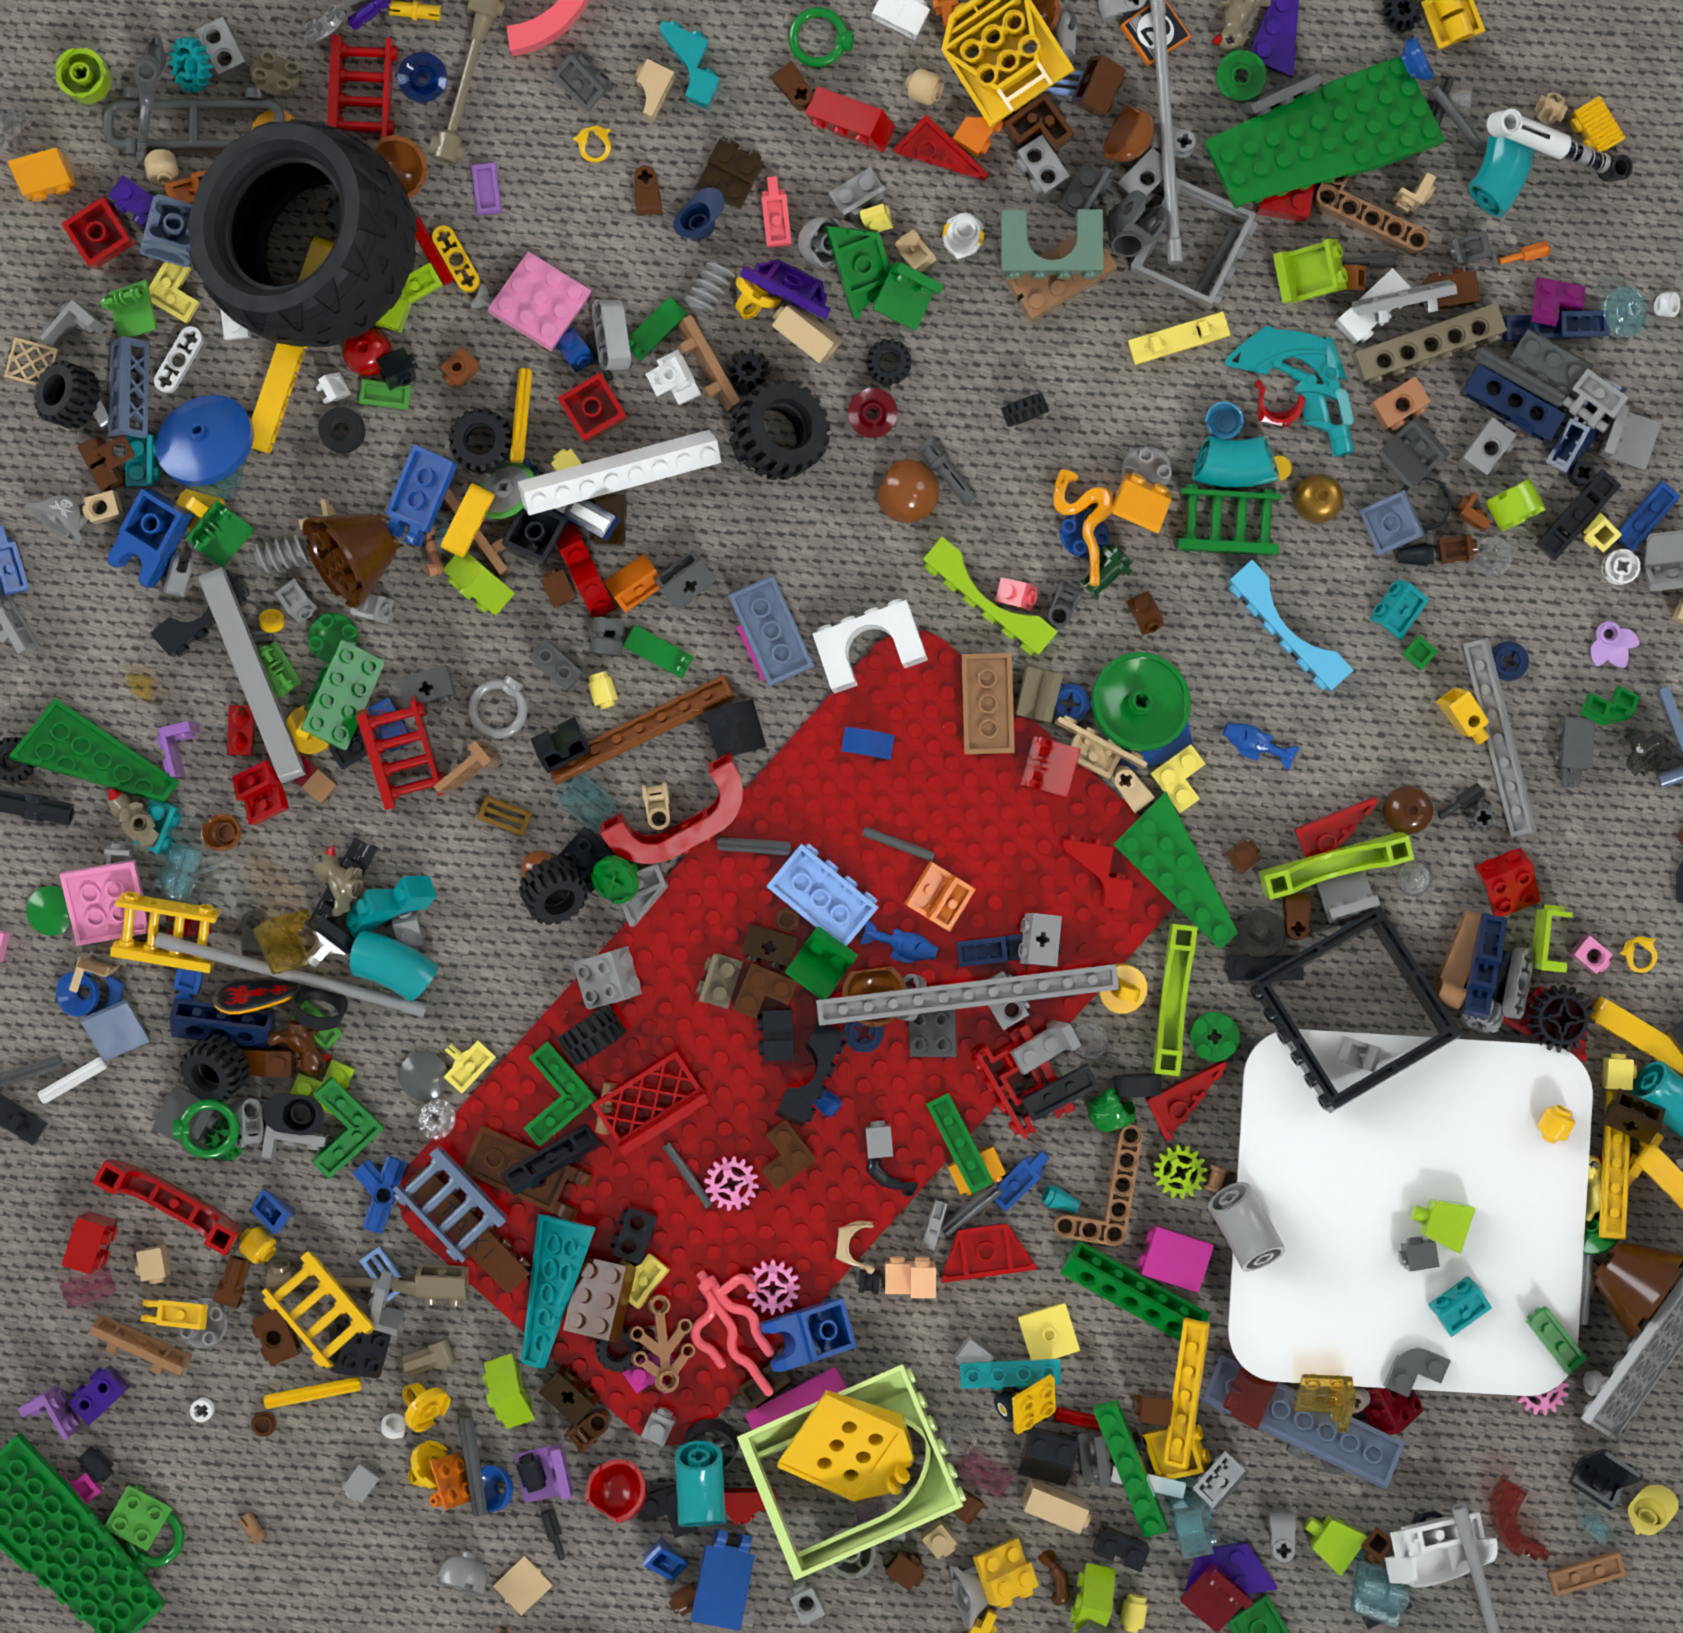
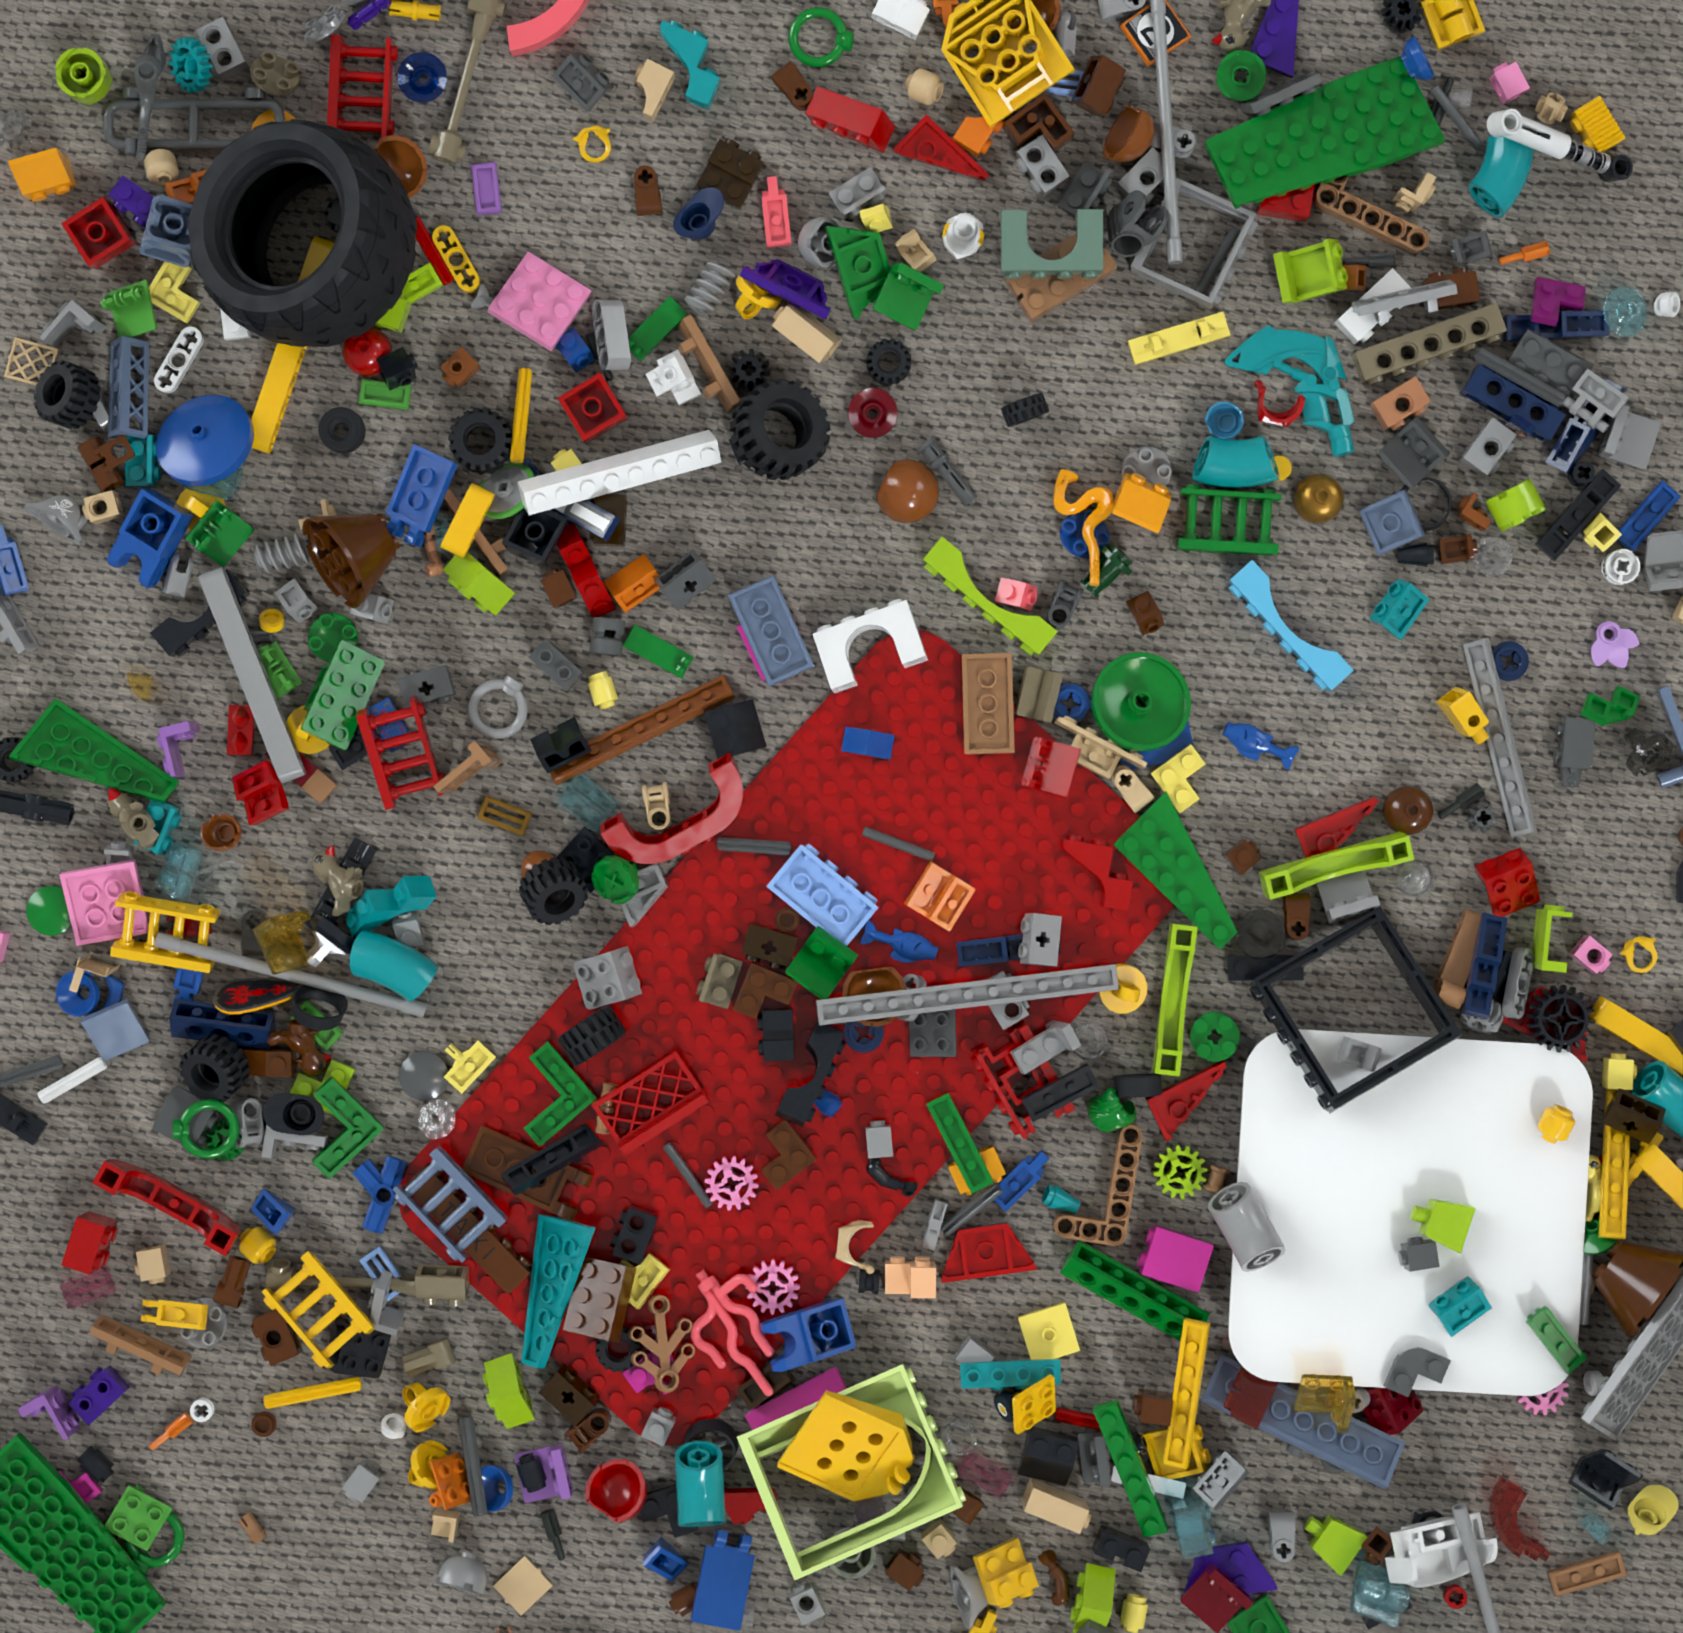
white tile [316,372,351,404] -> none
green tile [1401,635,1438,671] -> none
none -> orange axle [149,1411,194,1450]
none -> tan panel [431,1508,460,1543]
none -> red bush [1443,1584,1468,1609]
none -> bright pink brick [1489,62,1530,105]

